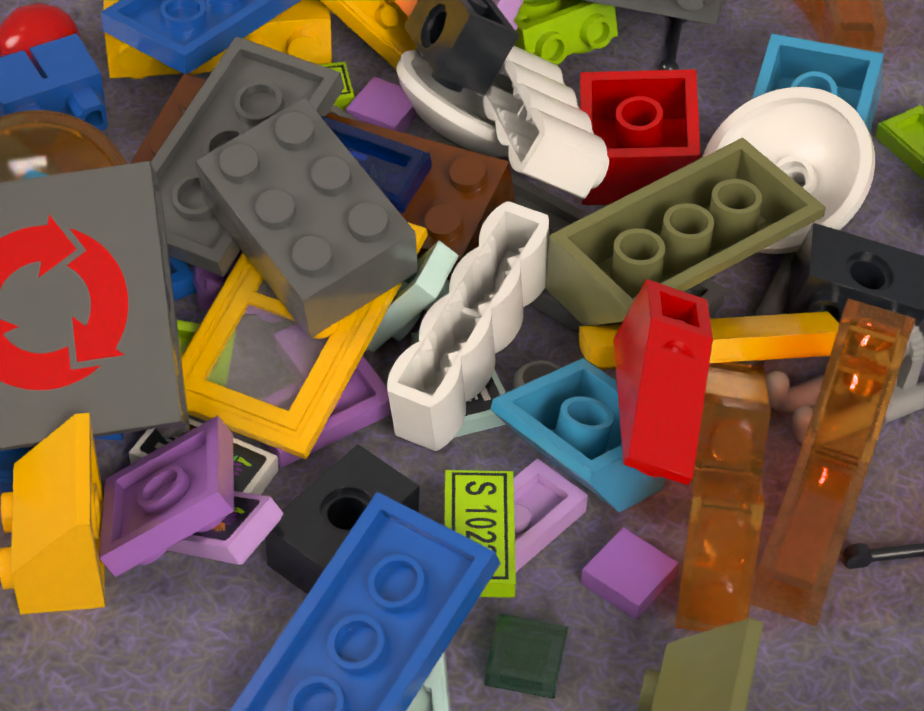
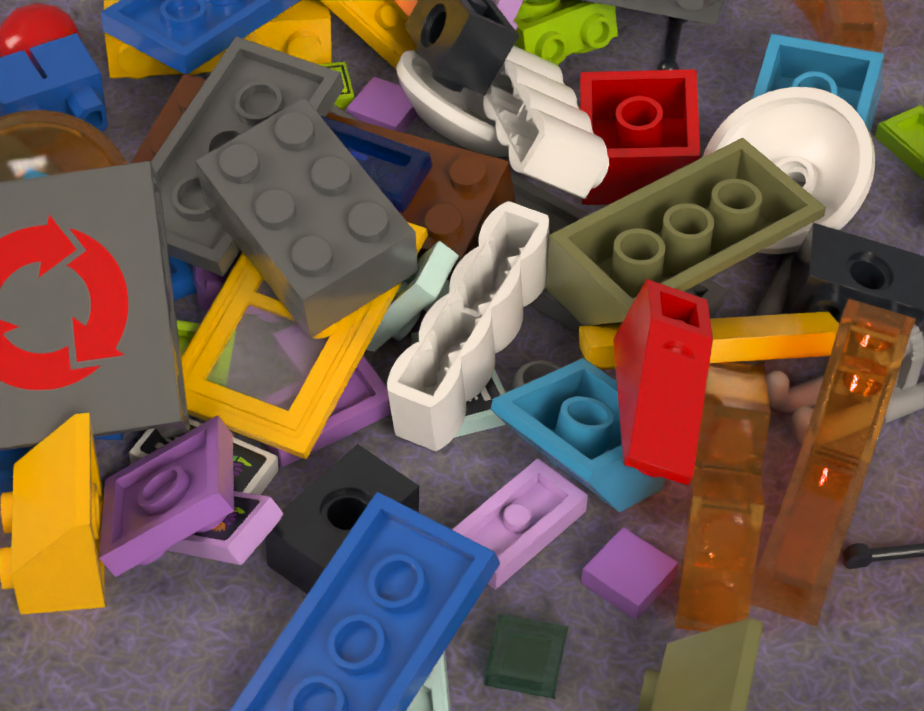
lime tile [444,470,516,598] -> none

